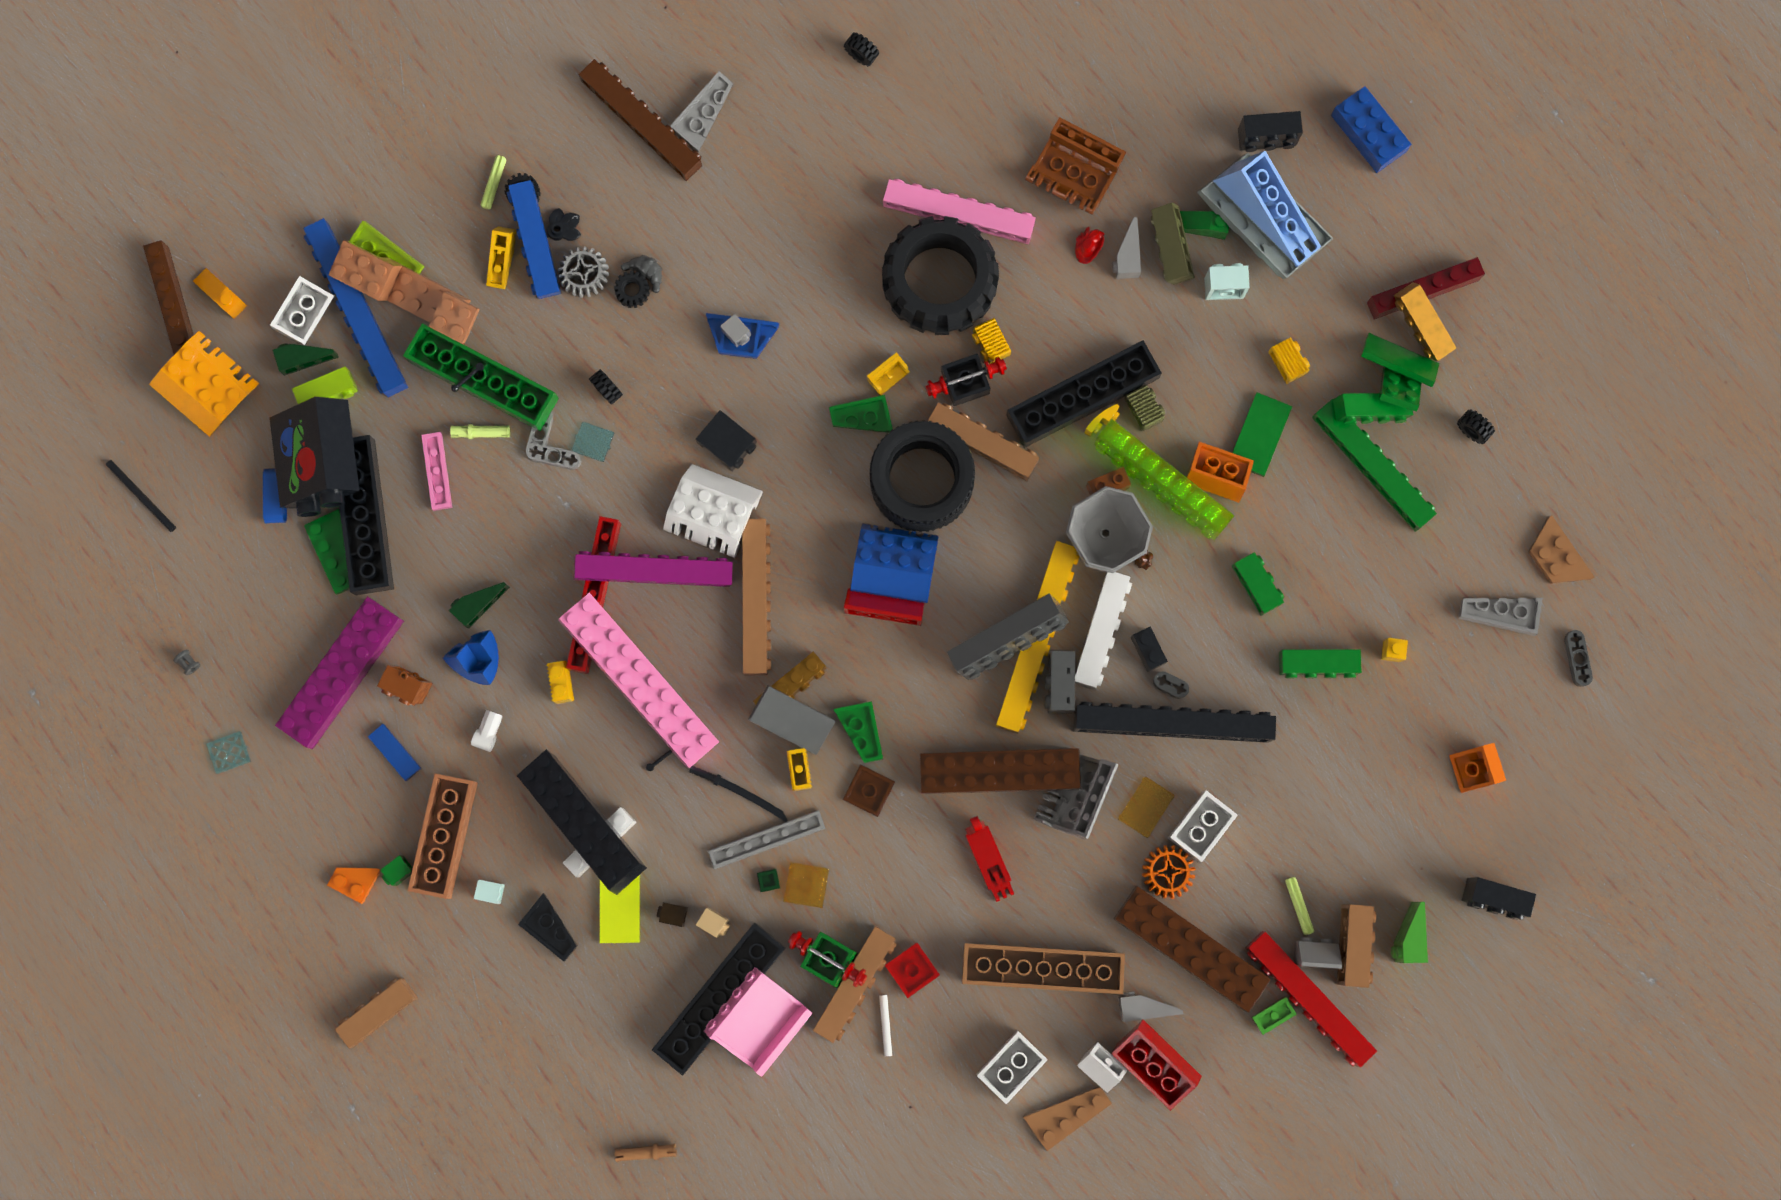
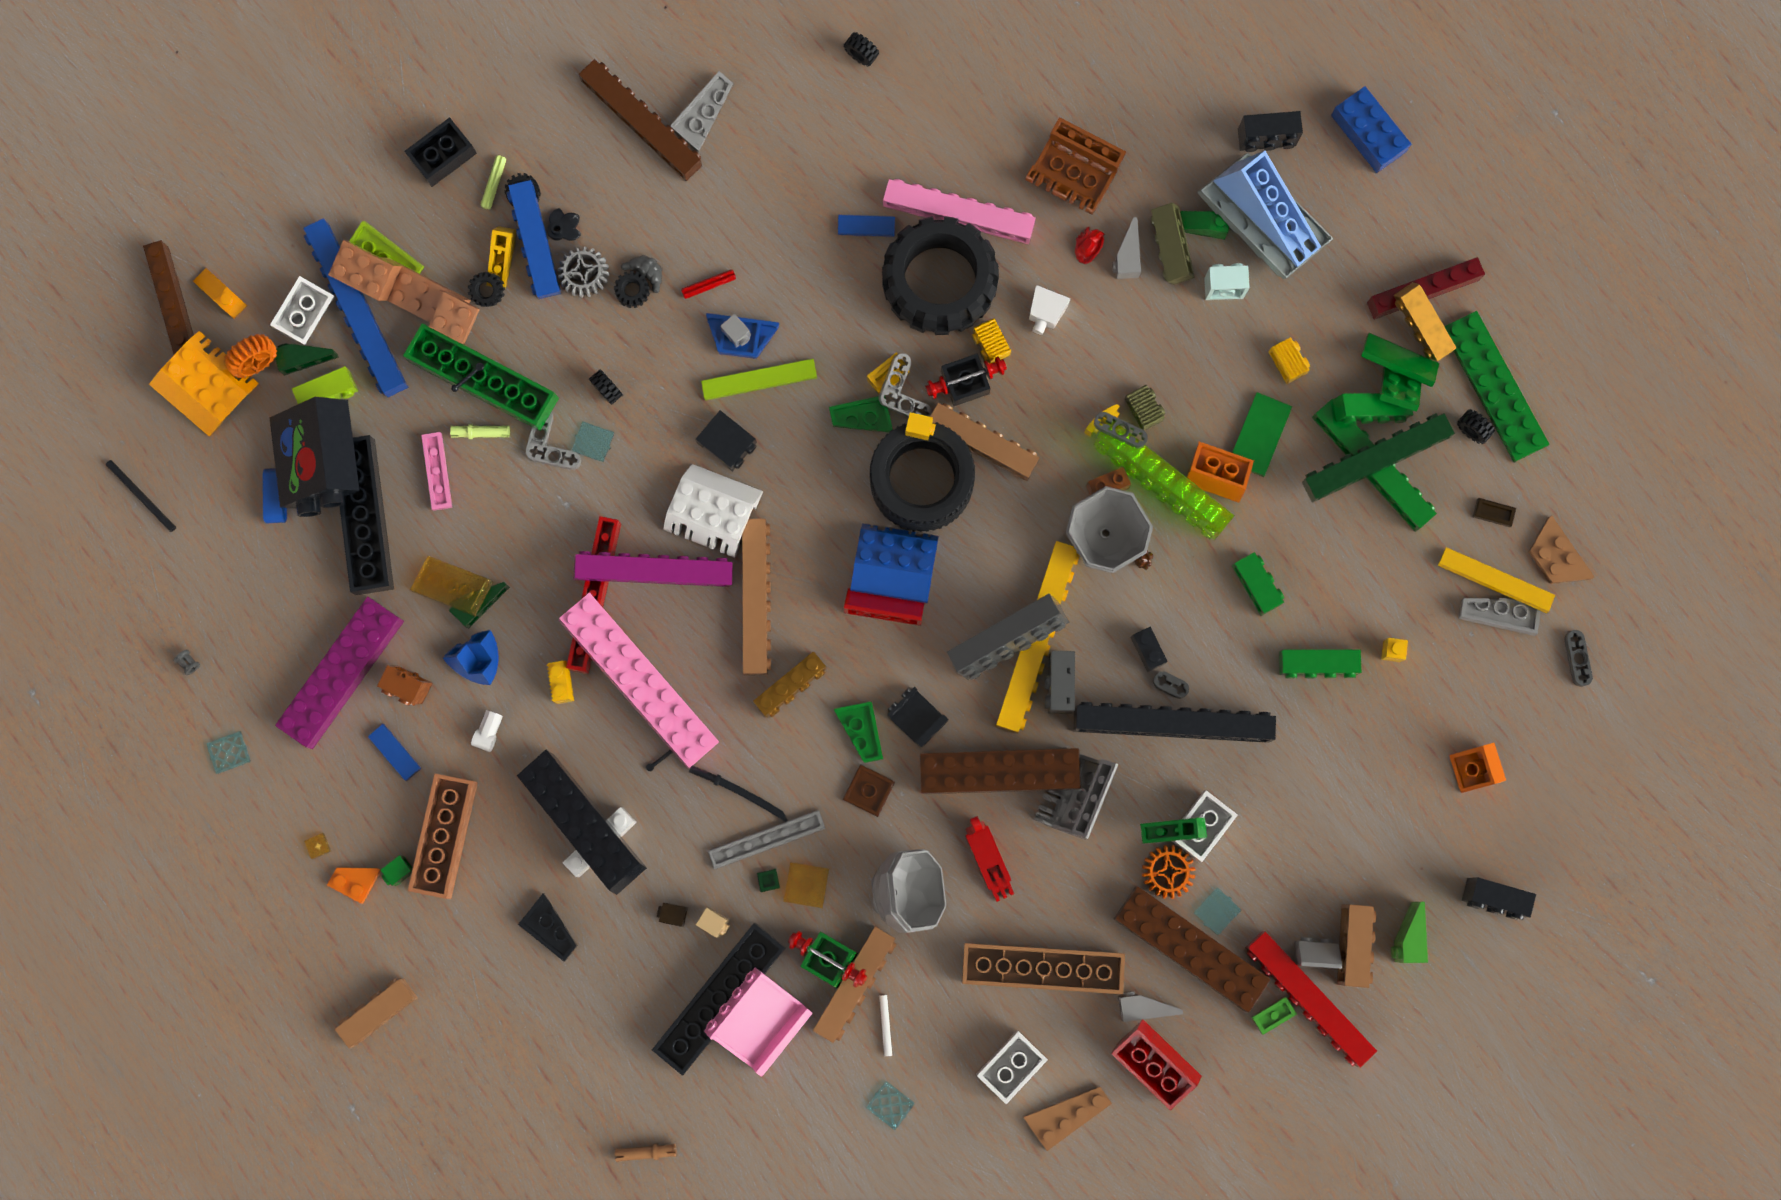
green wing [304,509,350,595] -> none
light aqua panel [474,880,505,904] -> none
neon yellow tile [600,875,640,943] -> none
dark grey tile [749,685,835,755] -> none
yellow brick [787,748,813,791] -> none
red plate [885,943,940,998] -> none
black brick [1006,340,1162,448] -> none
white brick [1075,572,1132,690] -> none
white brick [1077,1042,1127,1093] -> none
clear yellow piece [1118,776,1175,838] -> none
yellowish green axle [1285,877,1314,935] -> none
none -> orange gear [224,334,277,378]
none -> clear yellow tile [304,833,331,859]
none -> black brick [404,117,477,187]
none -> clear yellow tile [410,556,493,616]
none -> black tyre [468,272,505,307]
none -> red axle [681,269,736,299]
none -> lime tile [701,359,817,401]
none -> blue tile [838,215,895,237]
none -> clear light blue window [866,1081,915,1130]
none -> light grey rock [871,849,946,933]
none -> light grey beam [879,353,932,417]
none -> black panel [887,687,949,749]
none -> yellow brick [905,412,936,441]
none -> white torso [1029,286,1070,335]
none -> dark grey beam [1094,412,1148,448]
none -> green slope [1140,818,1207,844]
none -> clear light blue piece [1194,887,1241,935]
none -> dark green brick [1302,413,1455,503]
none -> yellow tile [1438,547,1555,614]
none -> green plate [1444,311,1550,462]
none -> dark brown tile [1473,498,1516,527]

